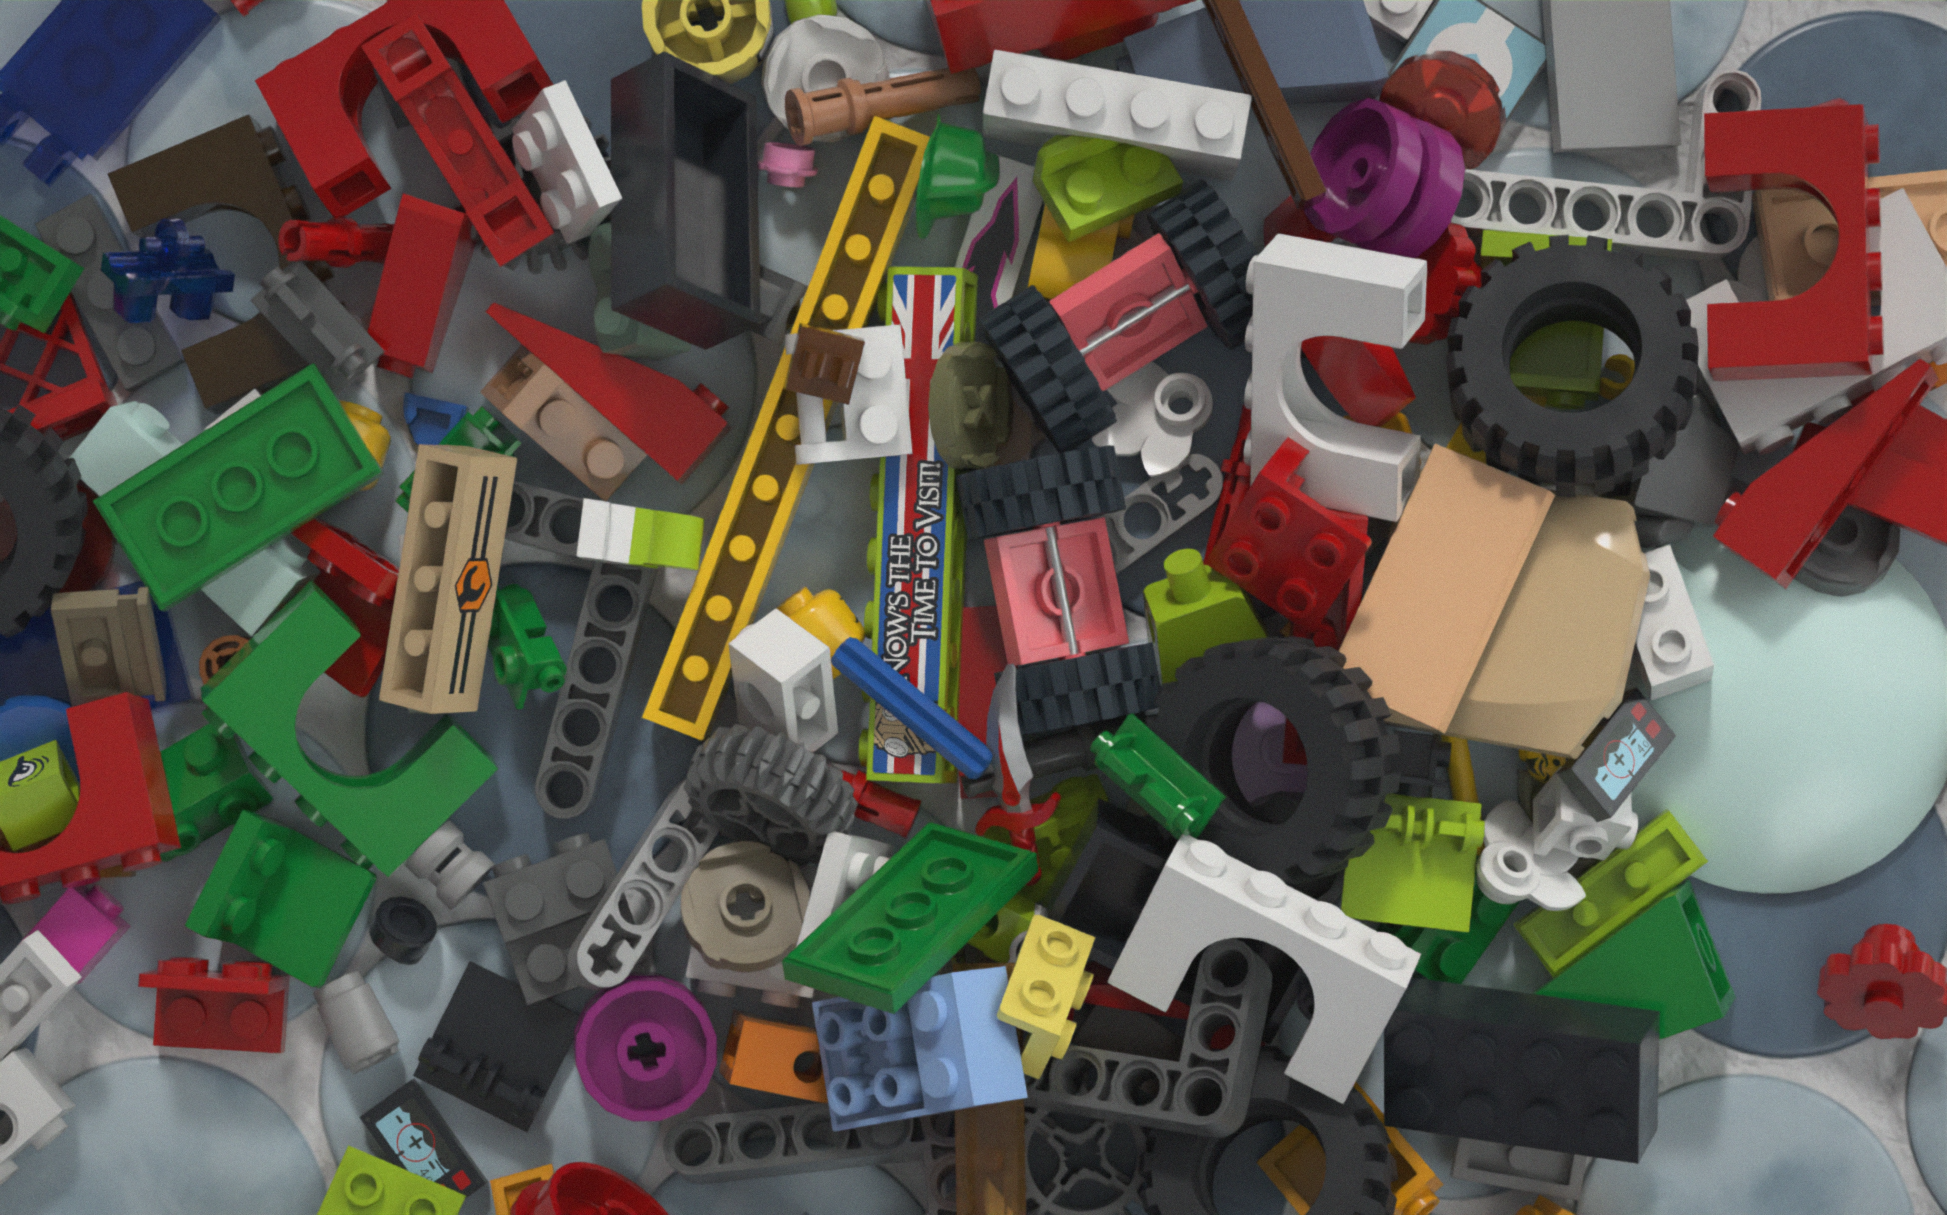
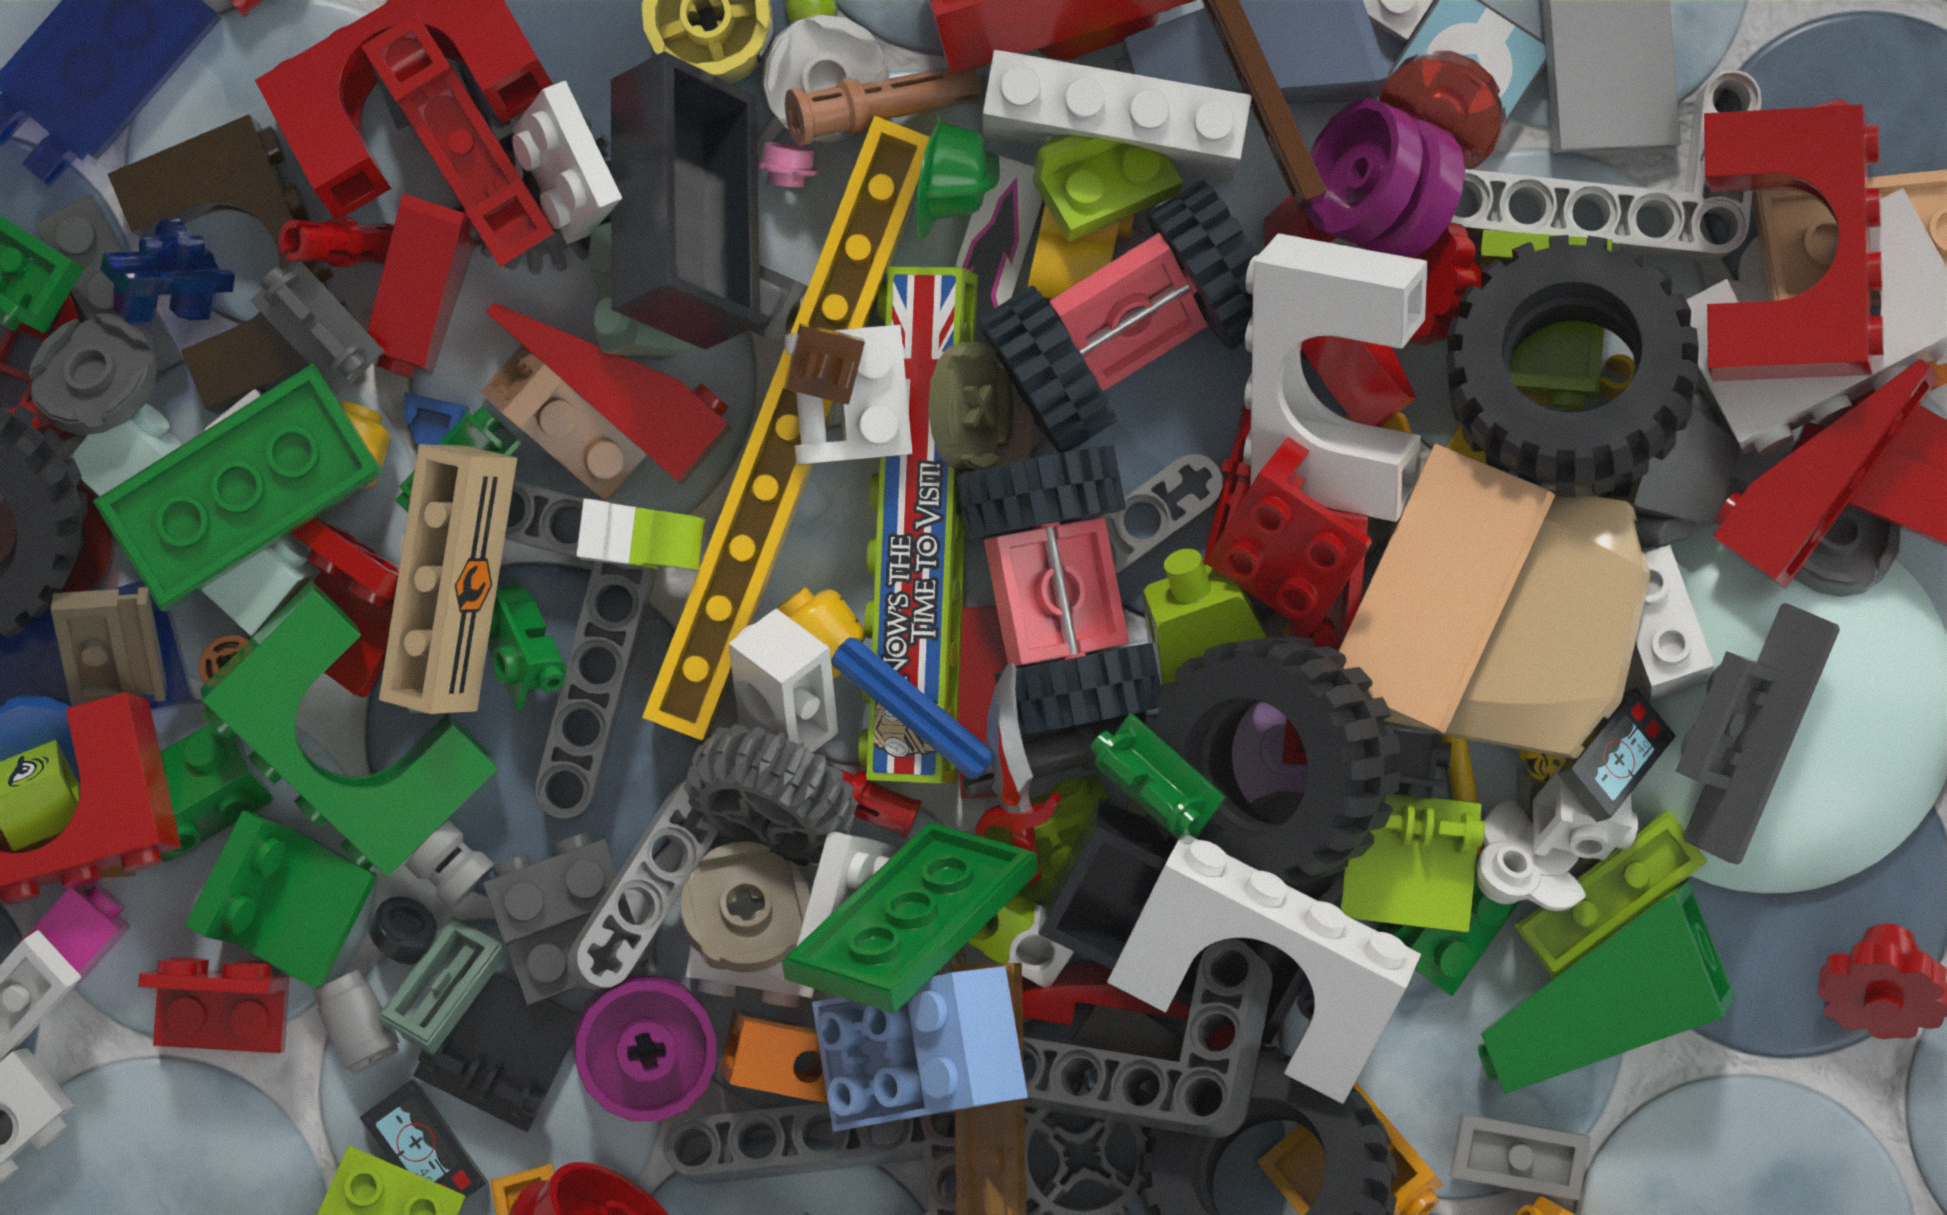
light yellow bracket [997,915,1095,1079] -> none
white plate [1092,361,1213,477] -> none
black piece [1384,978,1660,1164] -> none
none -> dark grey tile [29,313,158,435]
none -> sand green tile [377,916,508,1055]
none -> dark grey bracket [1675,603,1840,864]

